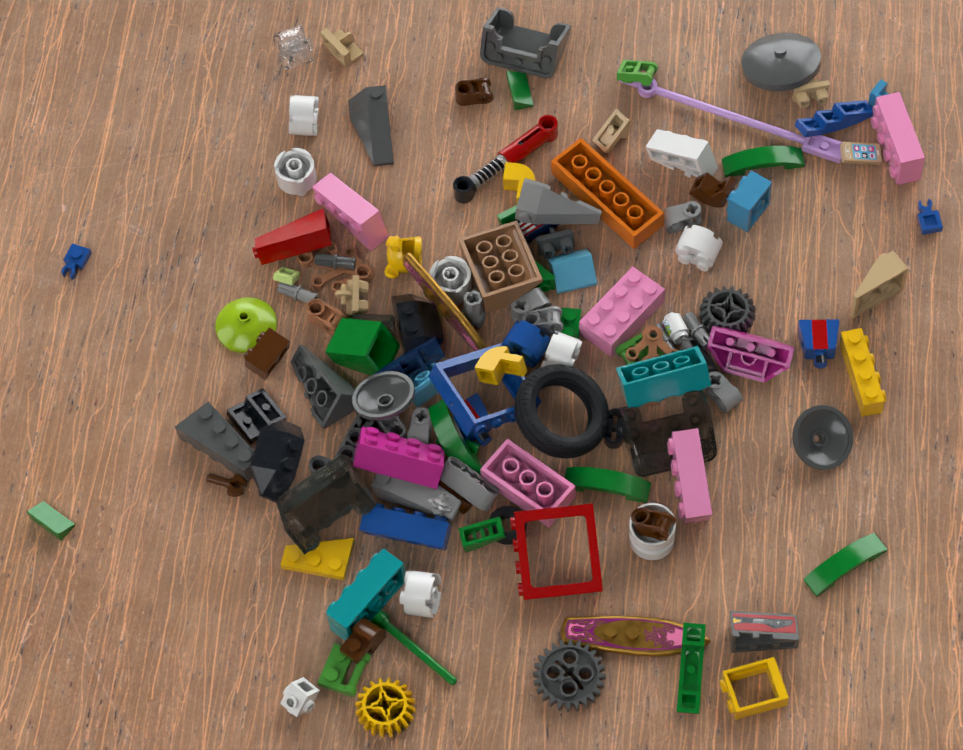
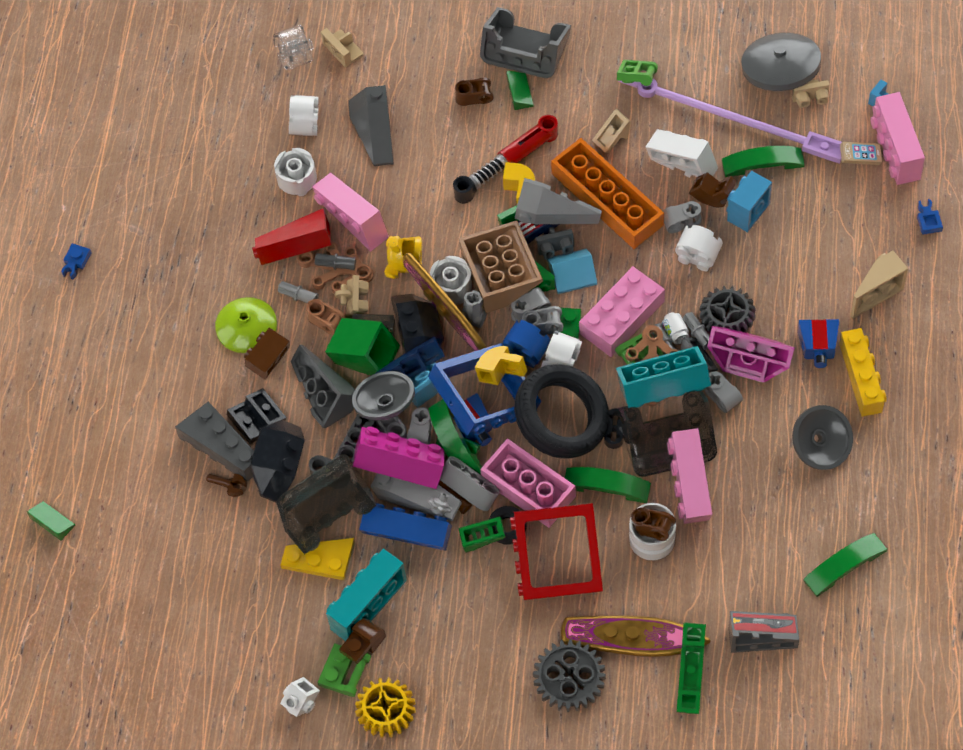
yellowish green tile [273,266,300,285] -> none
green piece [371,610,457,685] -> none
white brick [400,571,442,618] -> none
yellow window [719,657,789,720] -> none
blue slope [794,100,873,137] -> none

